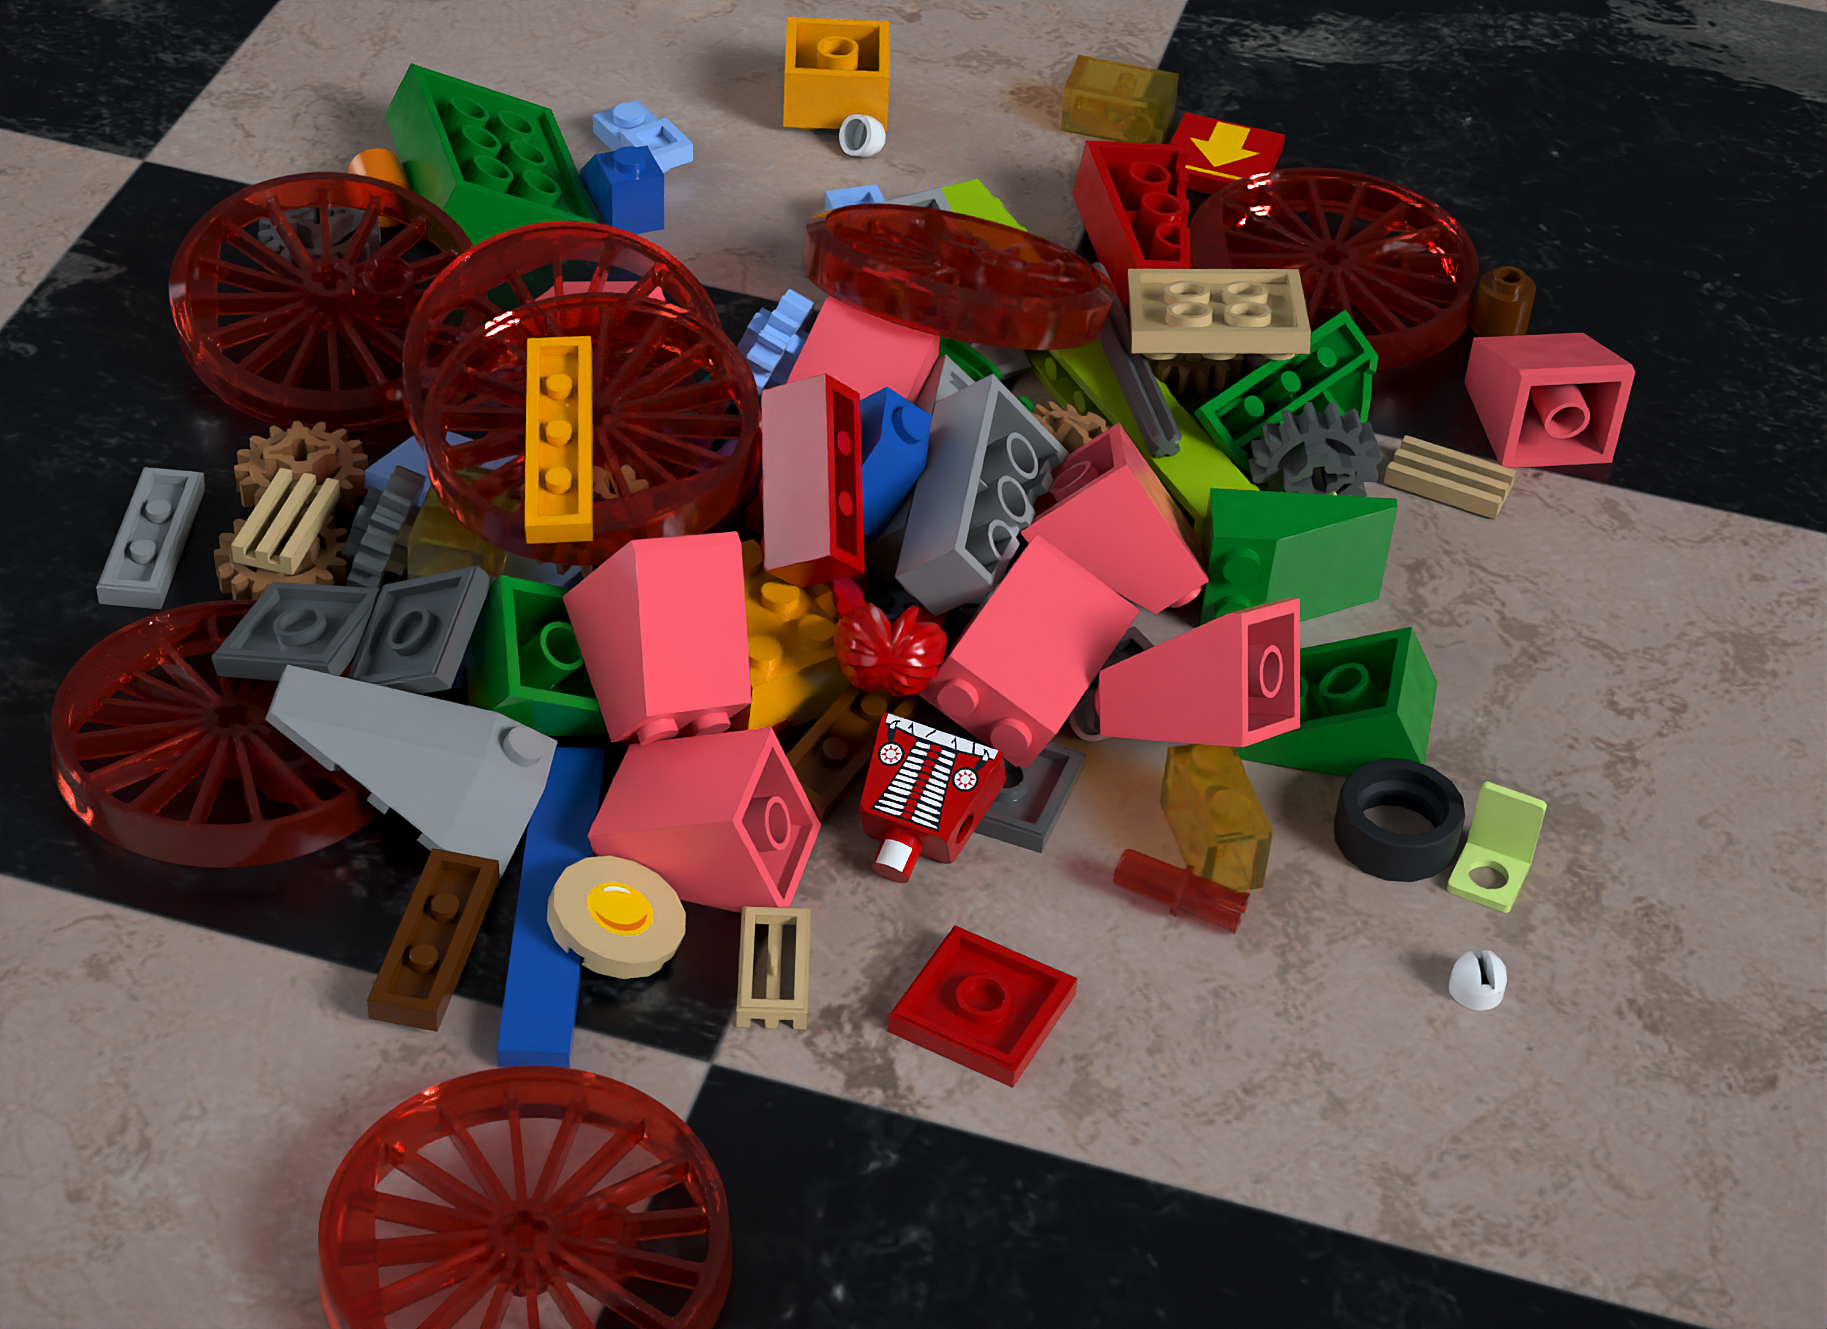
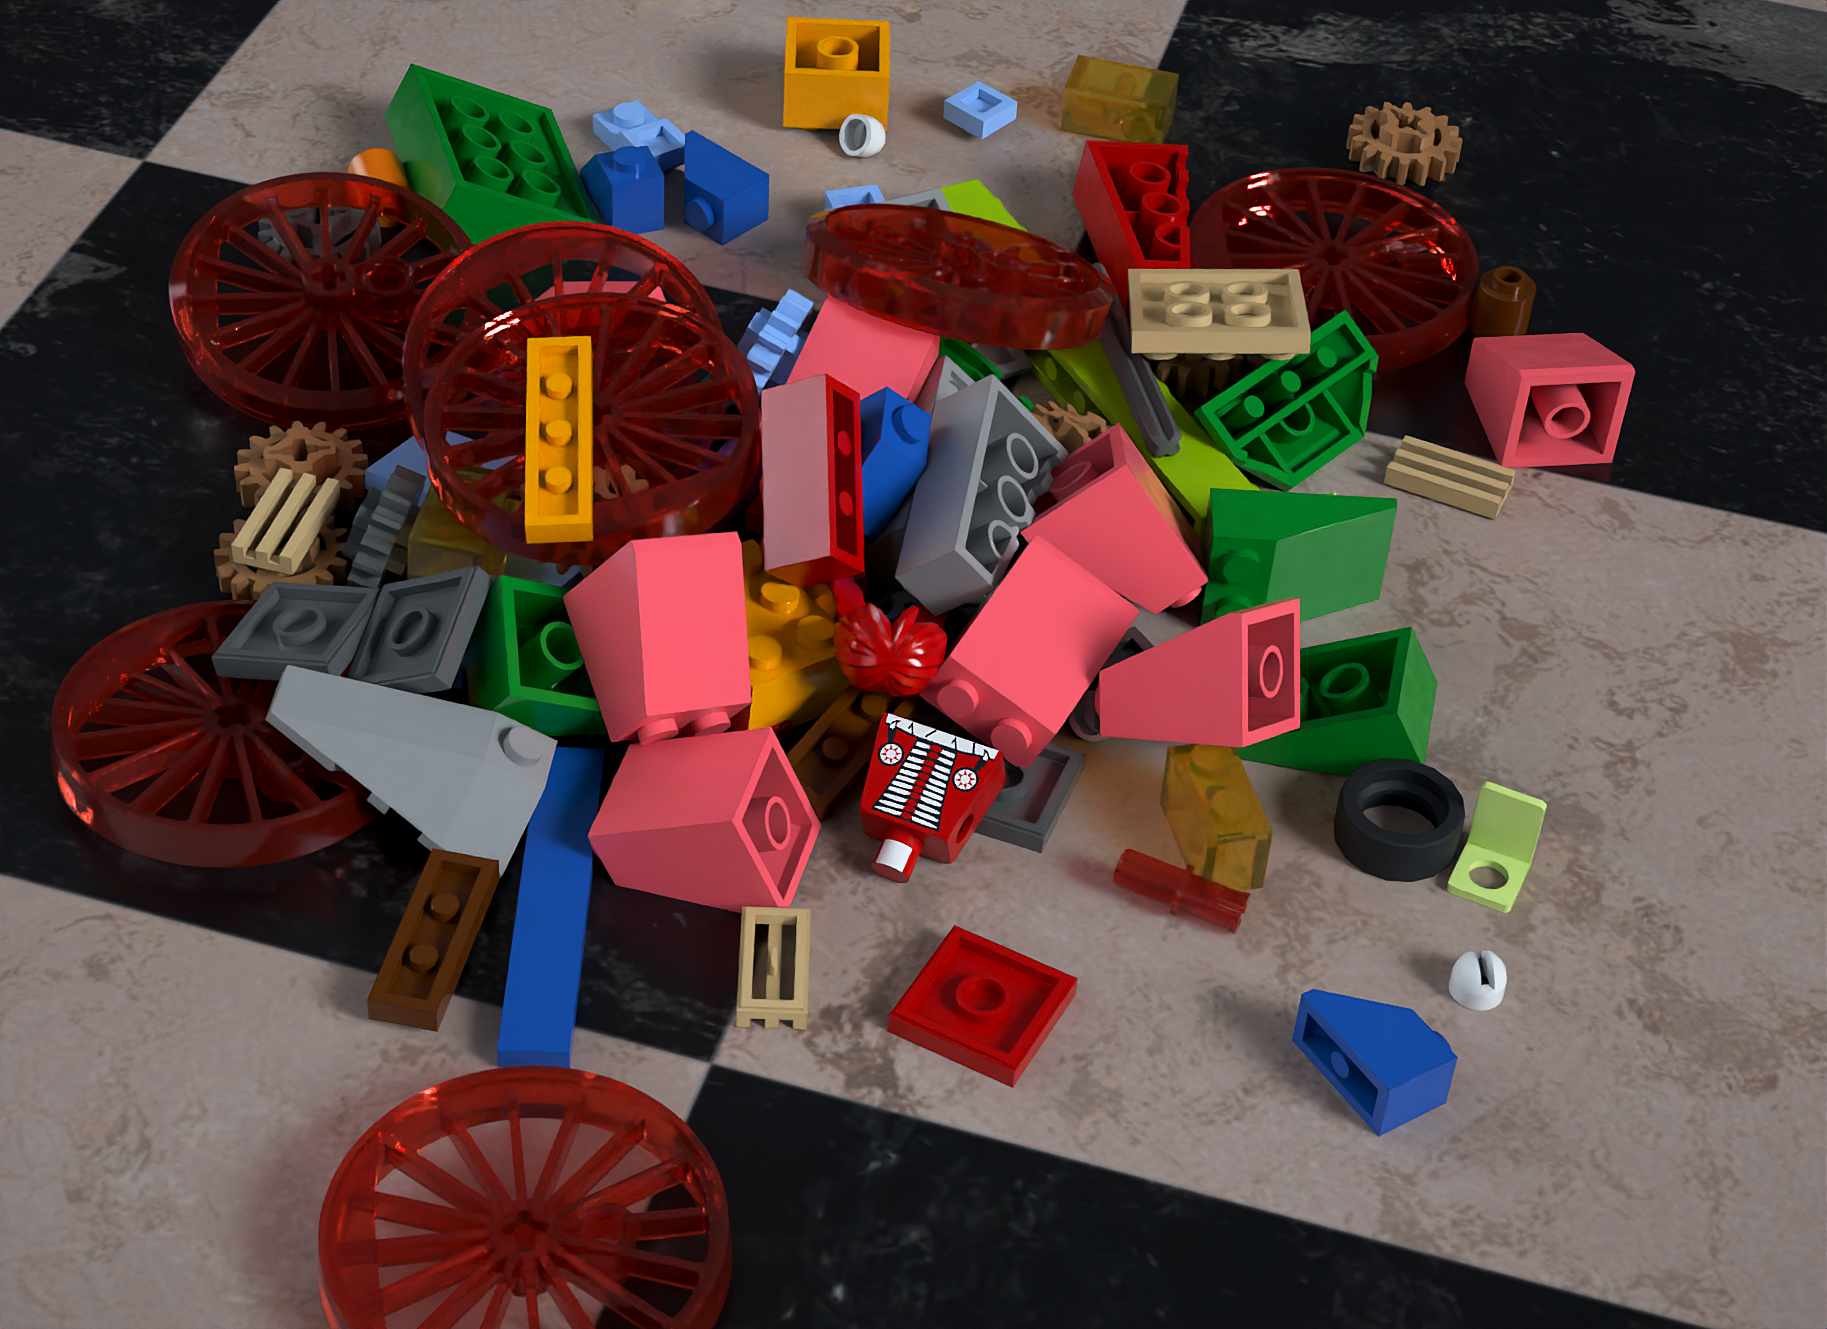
light grey tile [96,467,206,609] -> none
tan tile [547,855,686,979] -> none
red tile [1170,112,1285,205] -> none
dark grey gear [1248,402,1382,497] -> none
none -> blue slope [684,130,769,246]
none -> light blue plate [943,81,1017,139]
none -> blue slope [1292,989,1458,1136]
none -> medium nougat gear [1346,102,1463,186]

